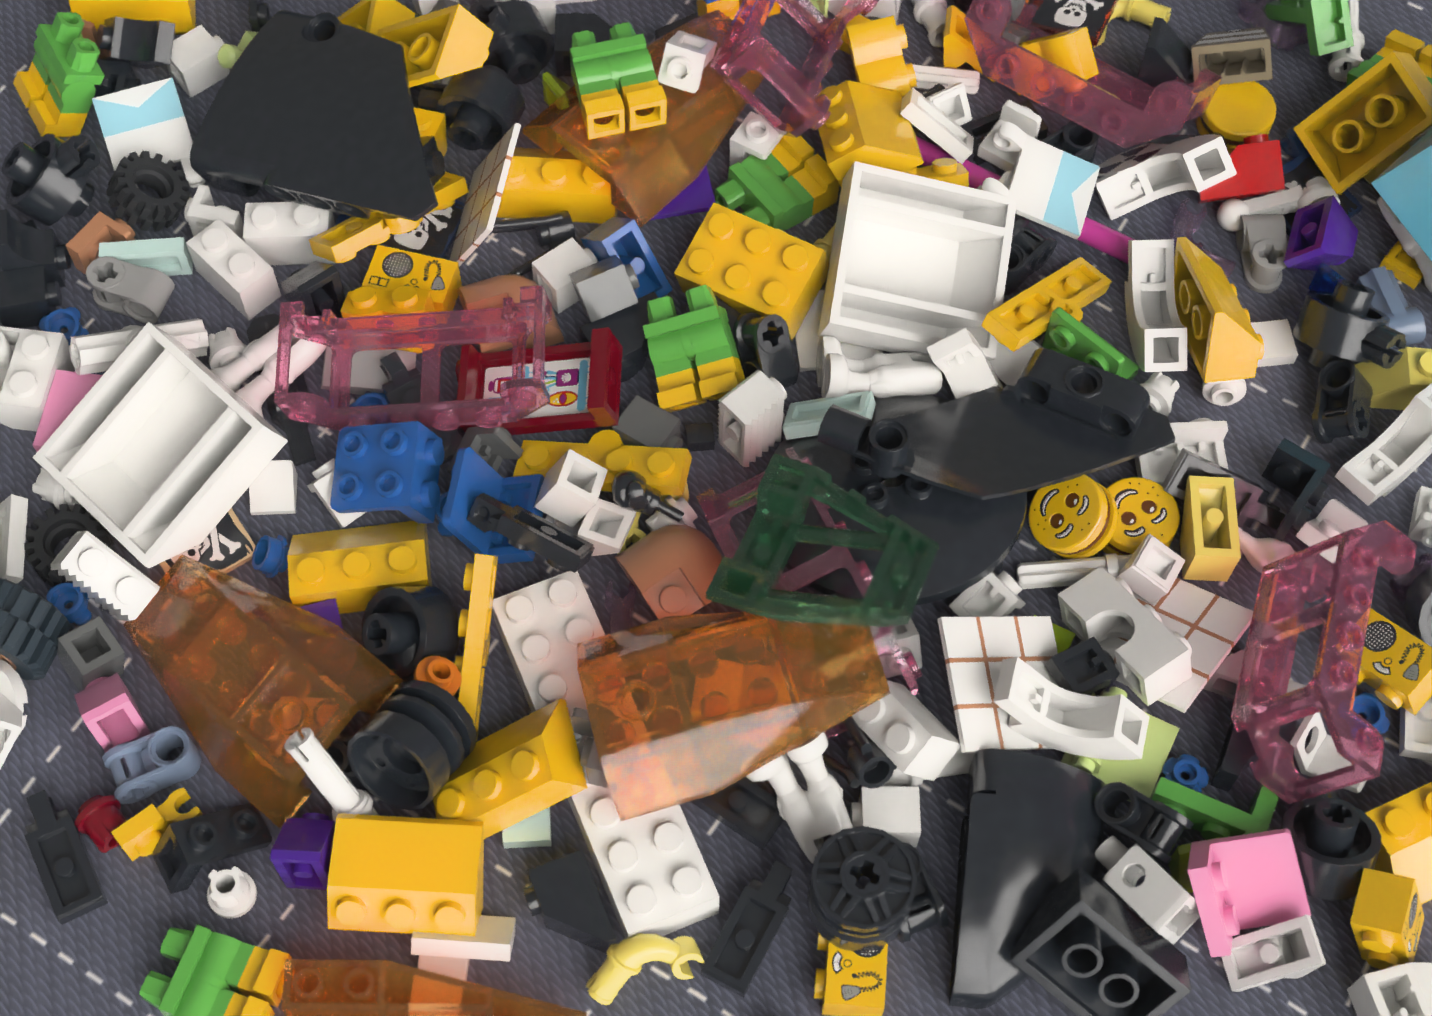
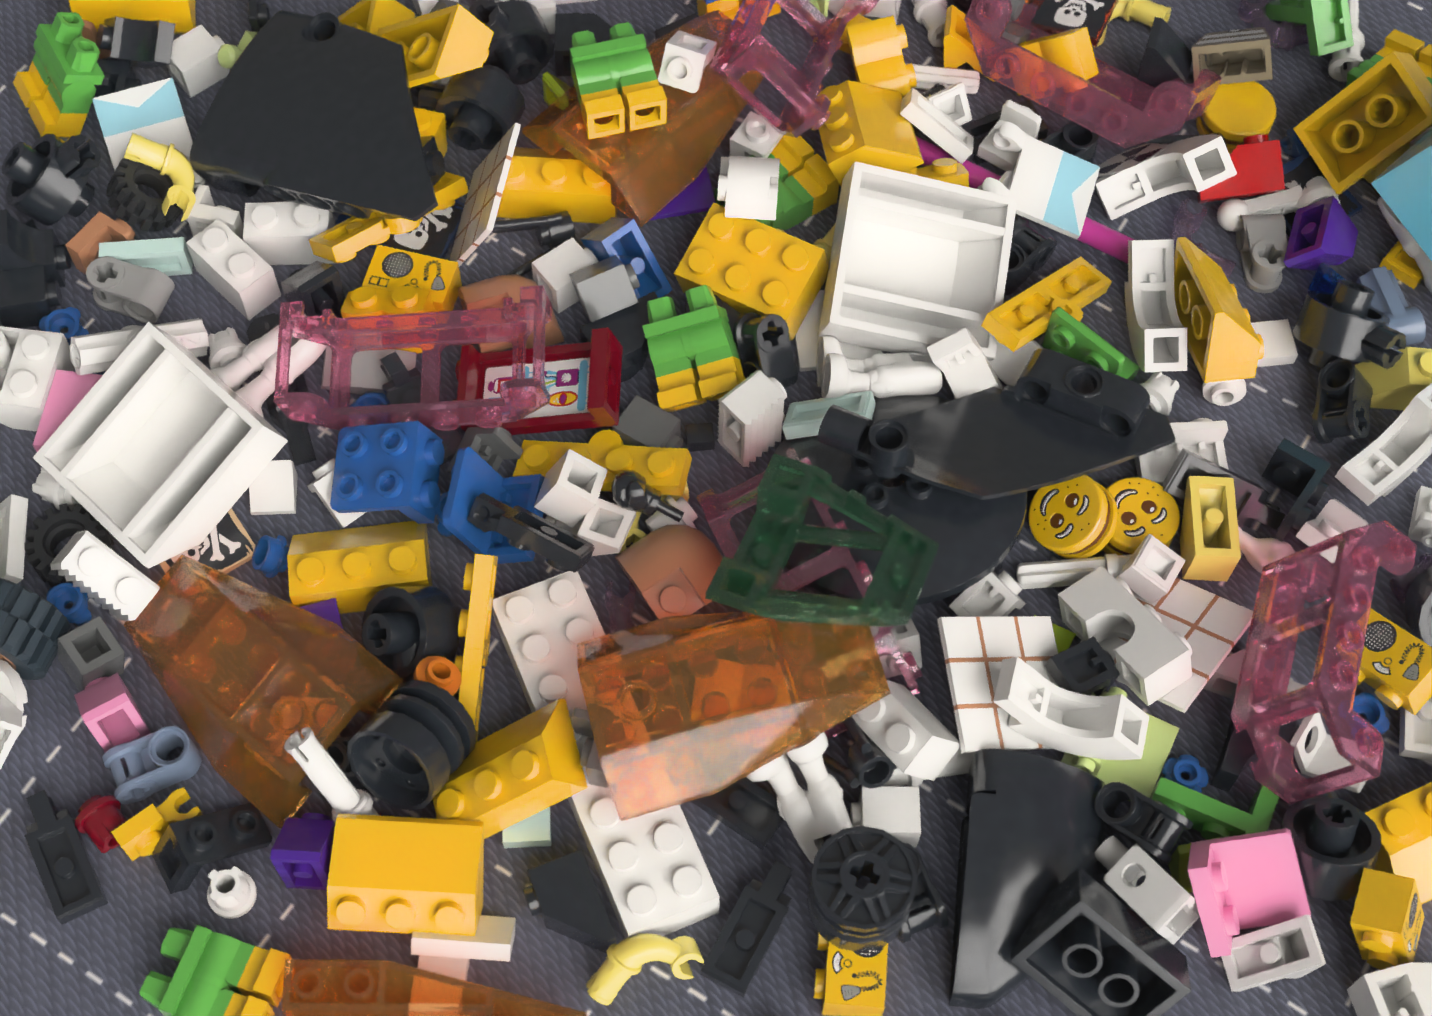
none -> light yellow piece [124,132,196,222]
none -> white cylinder [717,156,780,220]

